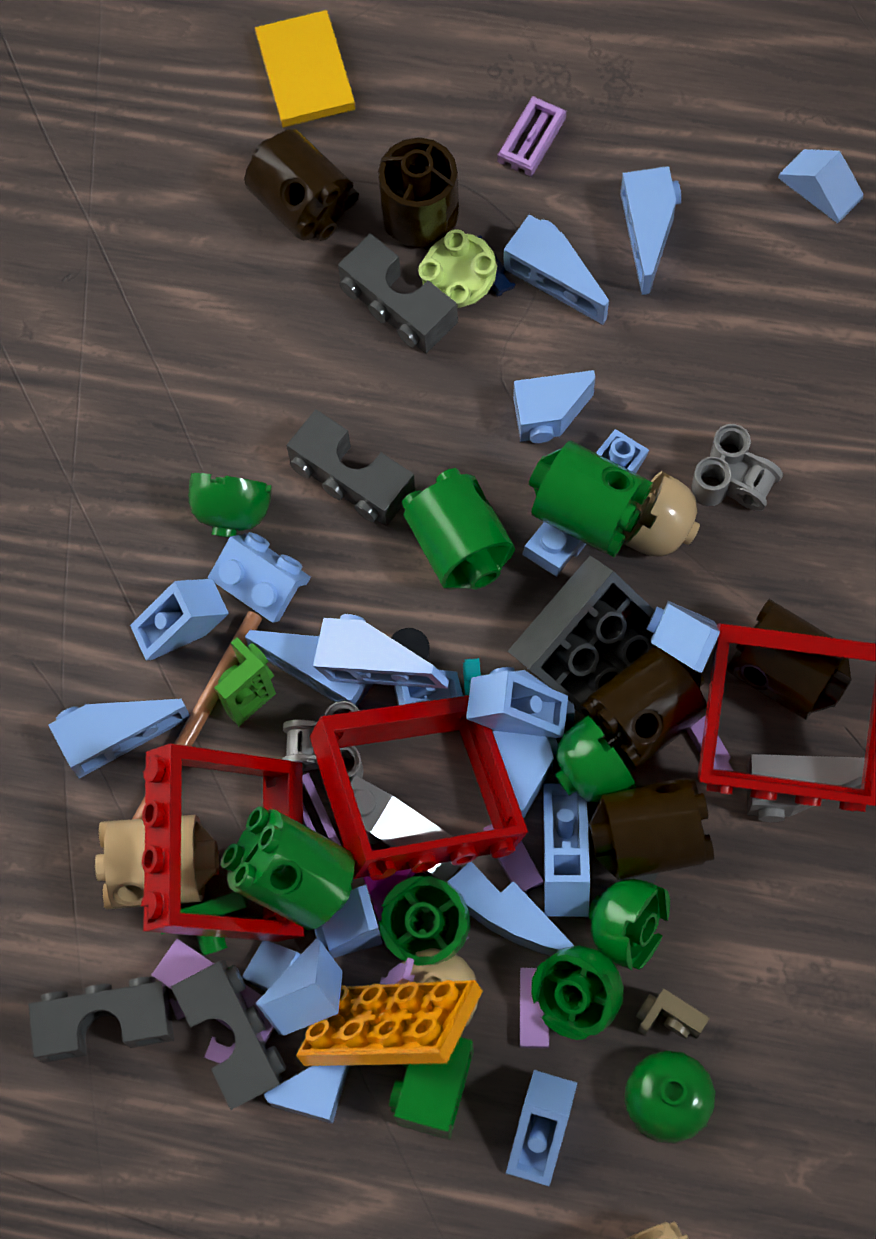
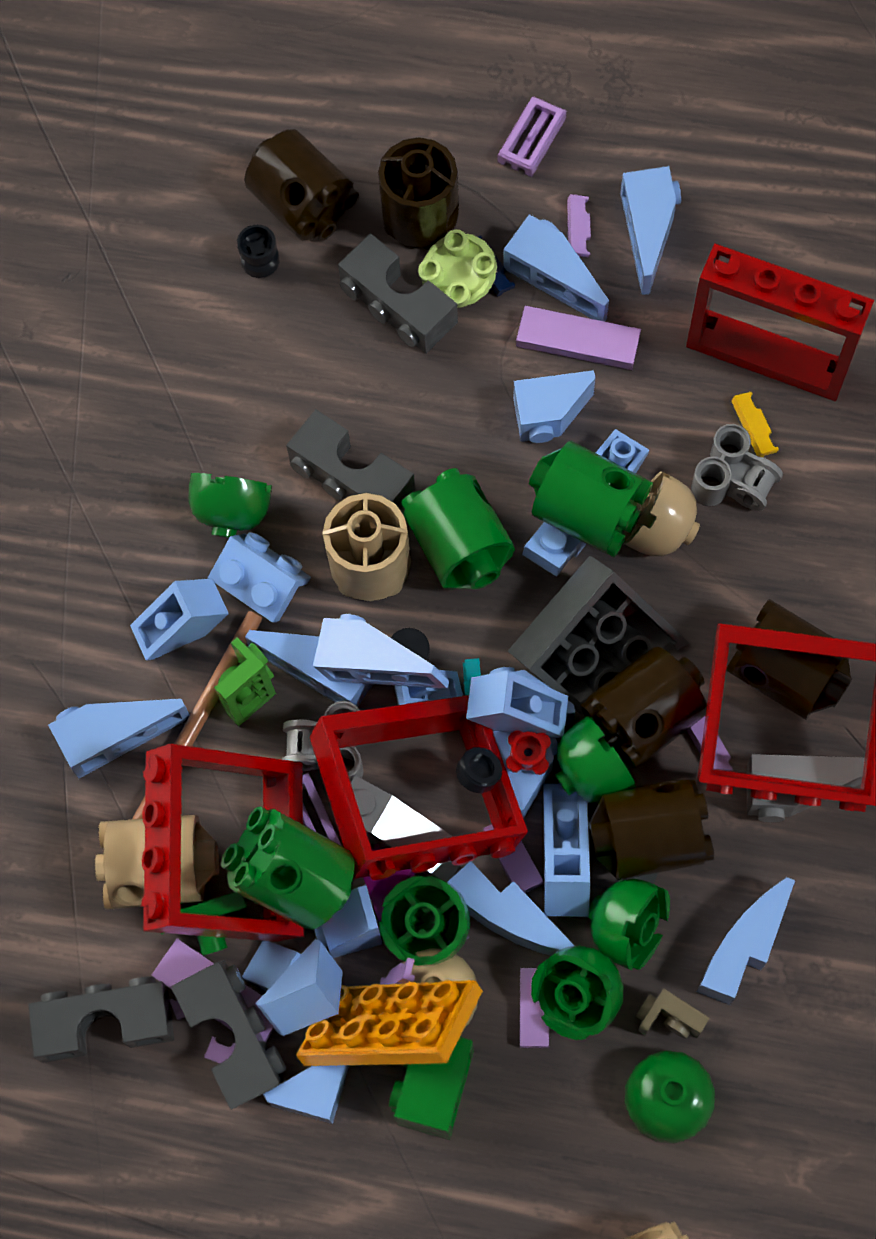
yellow tile [255,10,356,128] -> none
light blue slope [506,1070,577,1187] -> none
light blue slope [647,601,720,673] -> none
light blue slope [778,149,864,223] -> none
none -> black wheel [237,224,280,278]
none -> tan cylinder [323,493,411,601]
none -> black tile [456,747,502,793]
none -> red plate [506,730,551,775]
none -> lavender tile [516,306,641,370]
none -> lavender piece [567,194,591,257]
none -> red window [686,243,874,402]
none -> light blue slope [697,877,795,1005]
none -> yellow piece [731,392,779,457]

